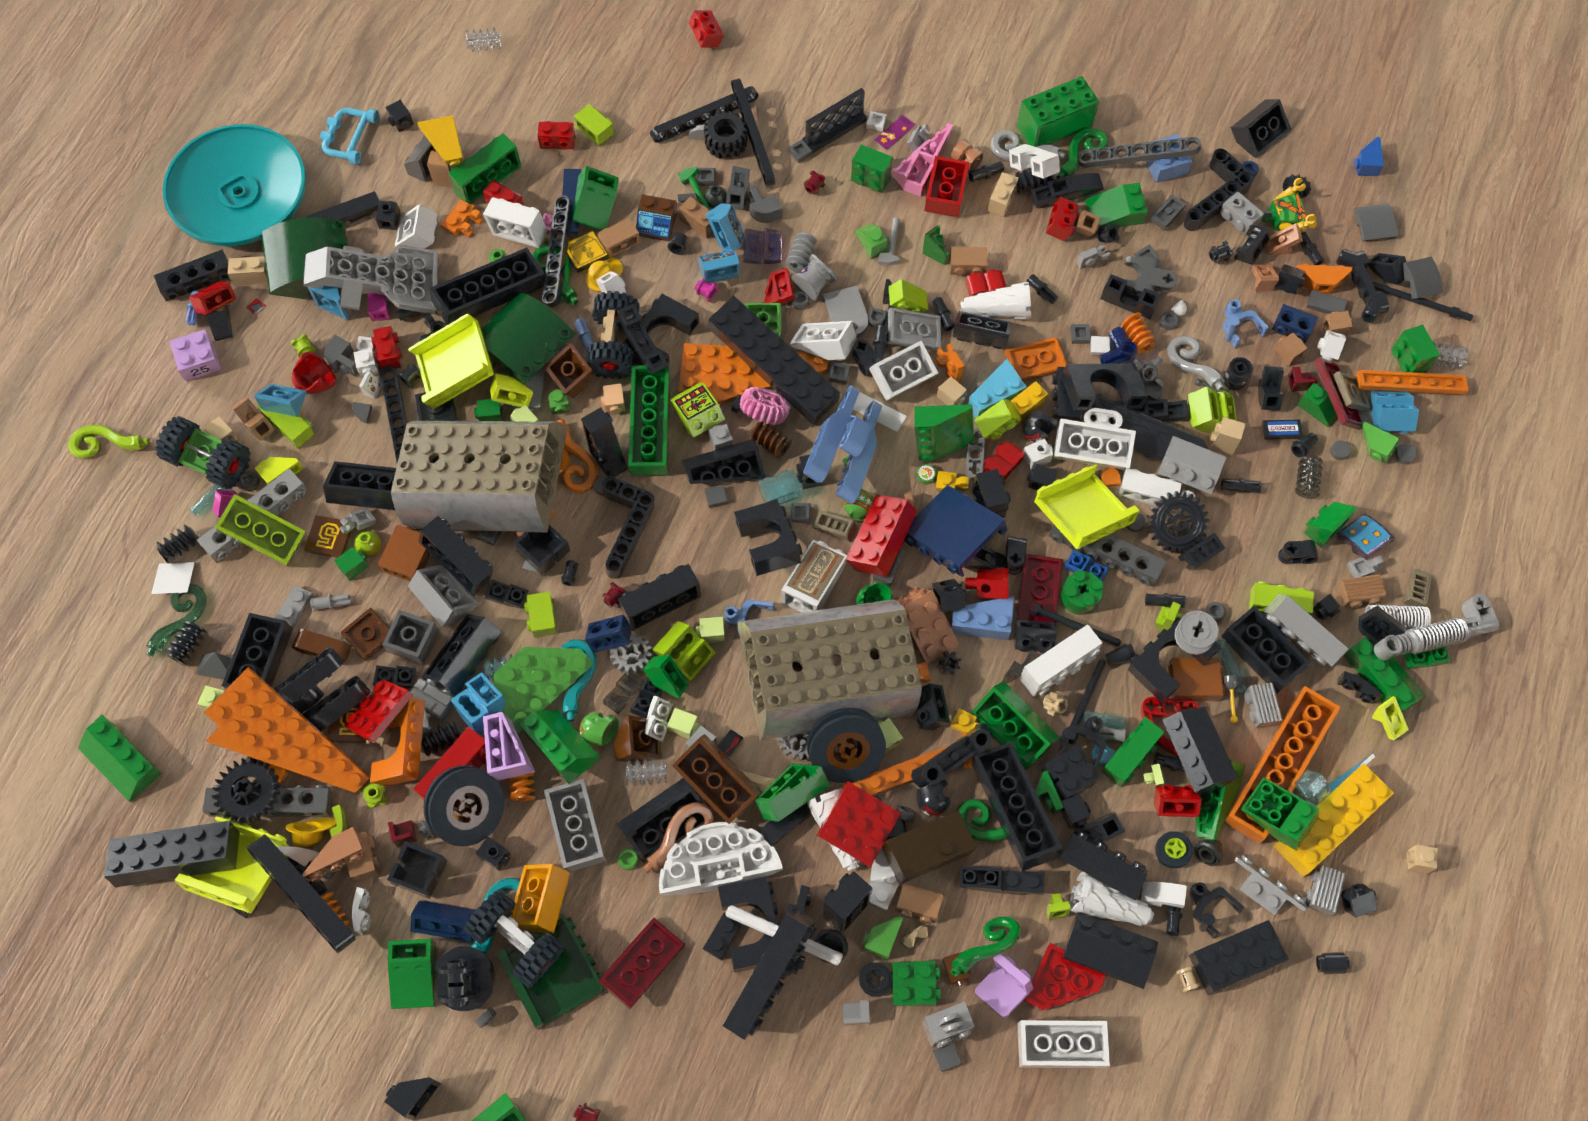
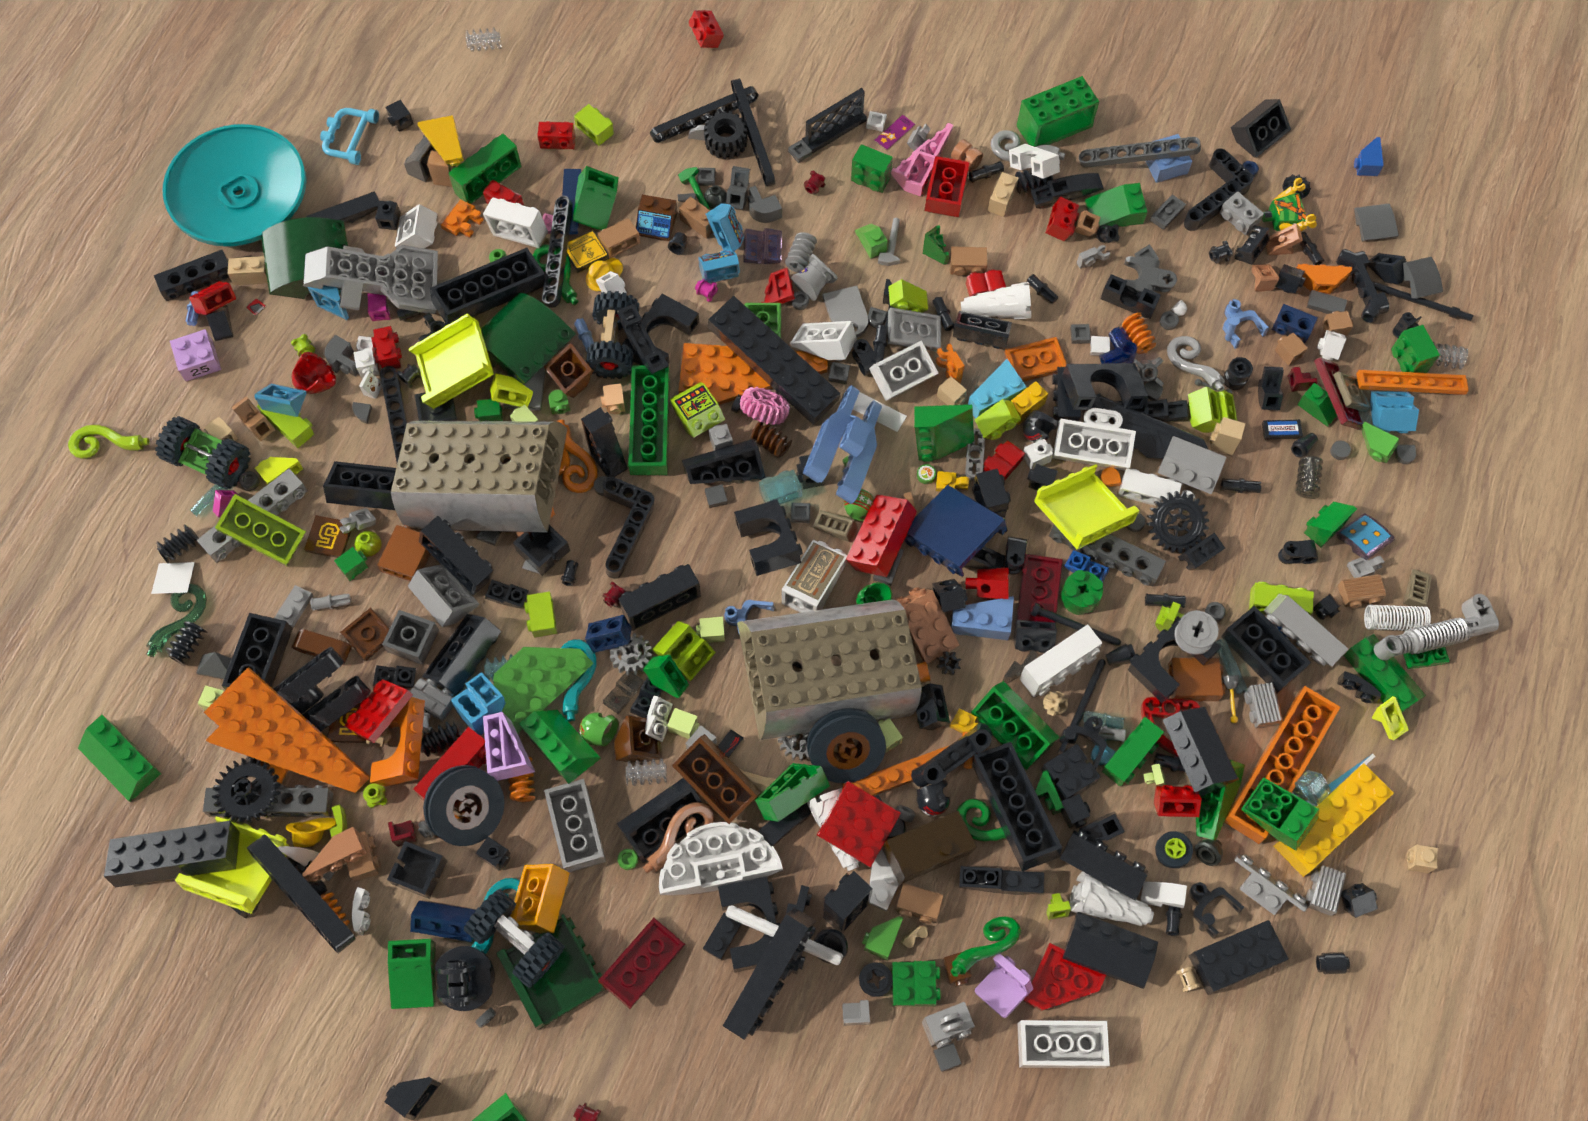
green plant [1056,128,1108,179] -> none
black bracket [1358,605,1405,644] -> none
none -> black hinge [1392,312,1422,338]

